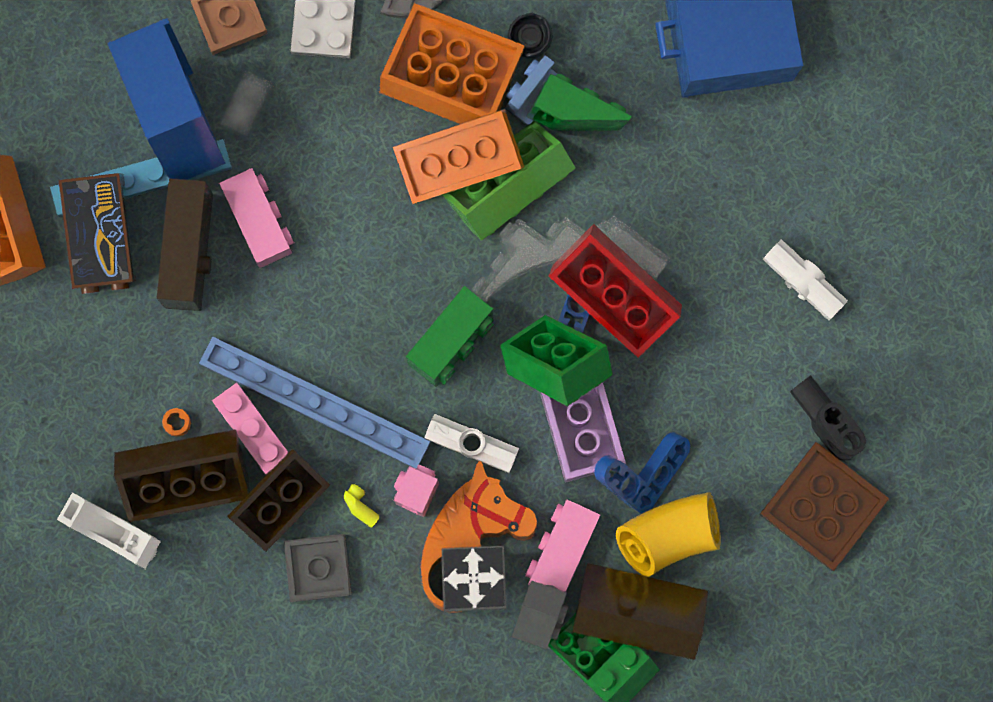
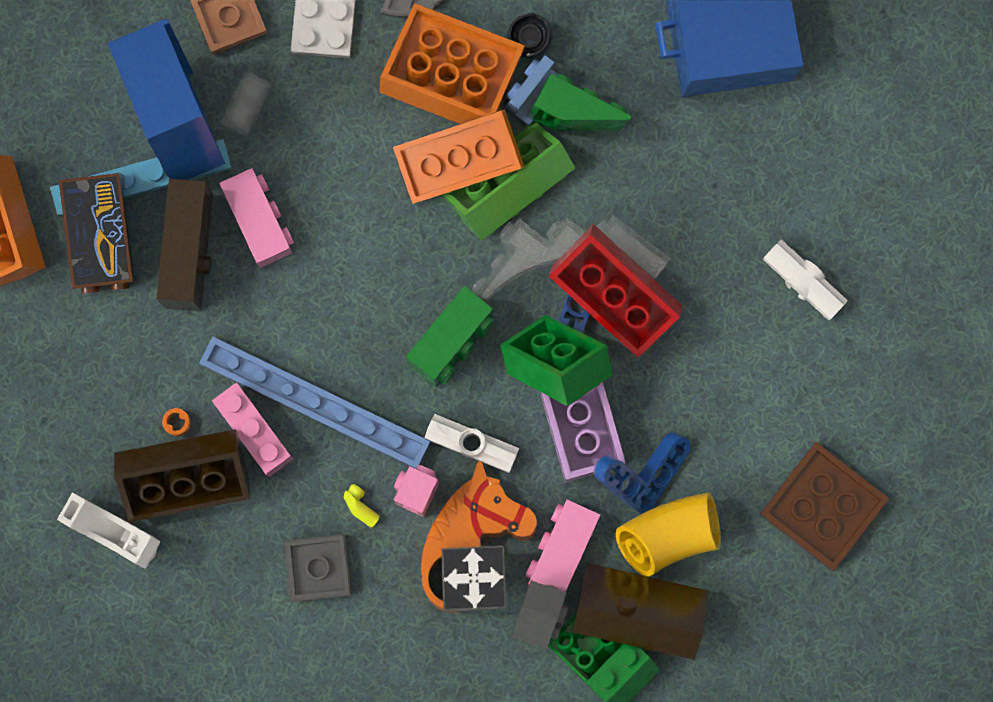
dark brown slope [227,448,330,552] -> none
black connector [790,375,866,460] -> none

